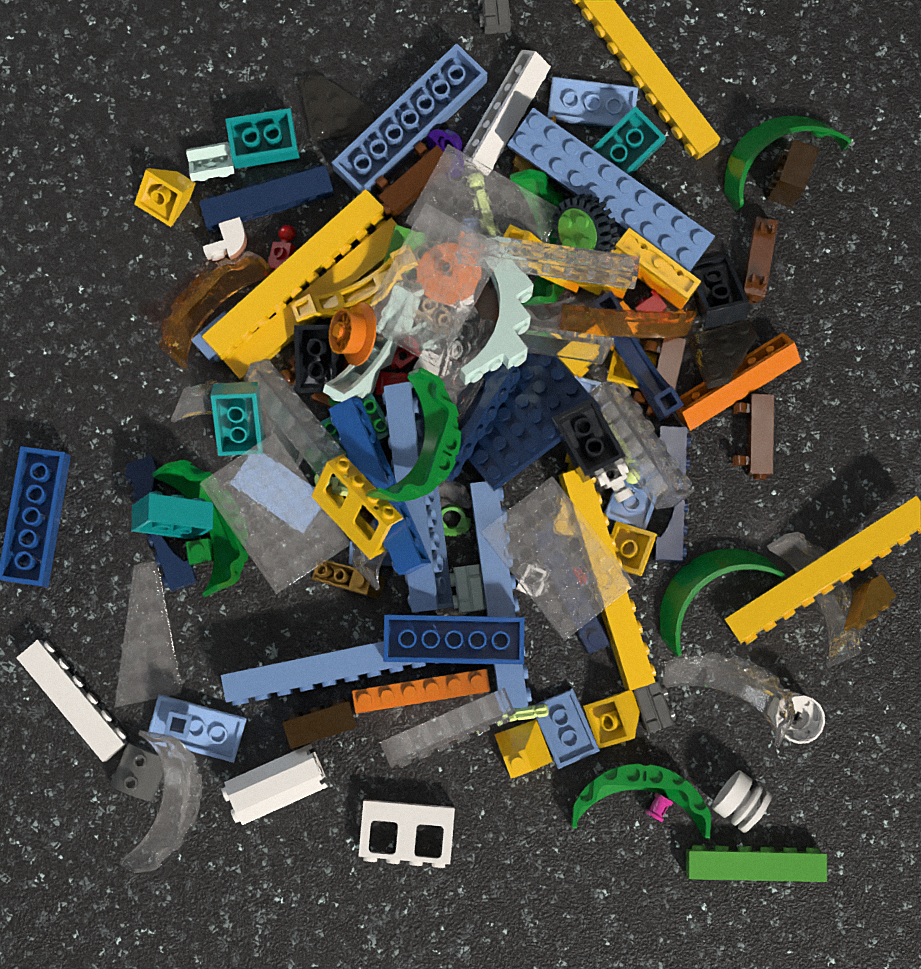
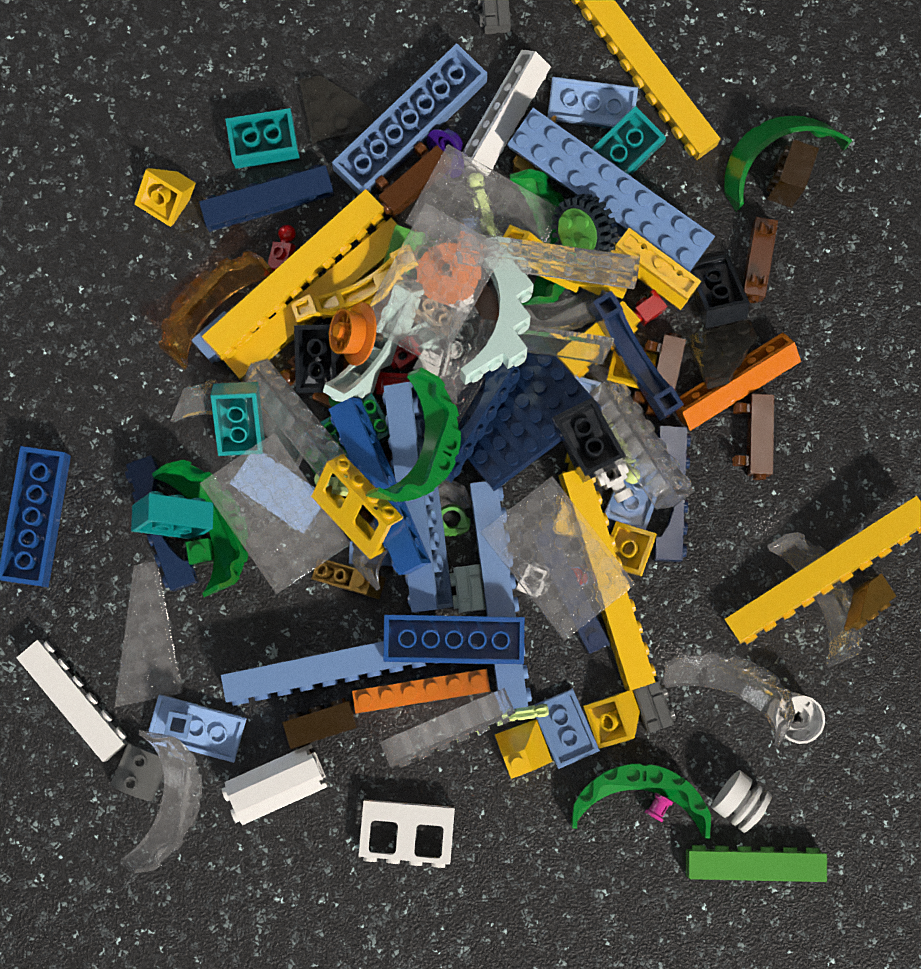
light aqua bracket [186,142,234,181] -> none
white brick [203,217,247,261] -> none
clear orange windscreen [560,303,697,338] -> none
green windscreen [660,549,785,657] -> none

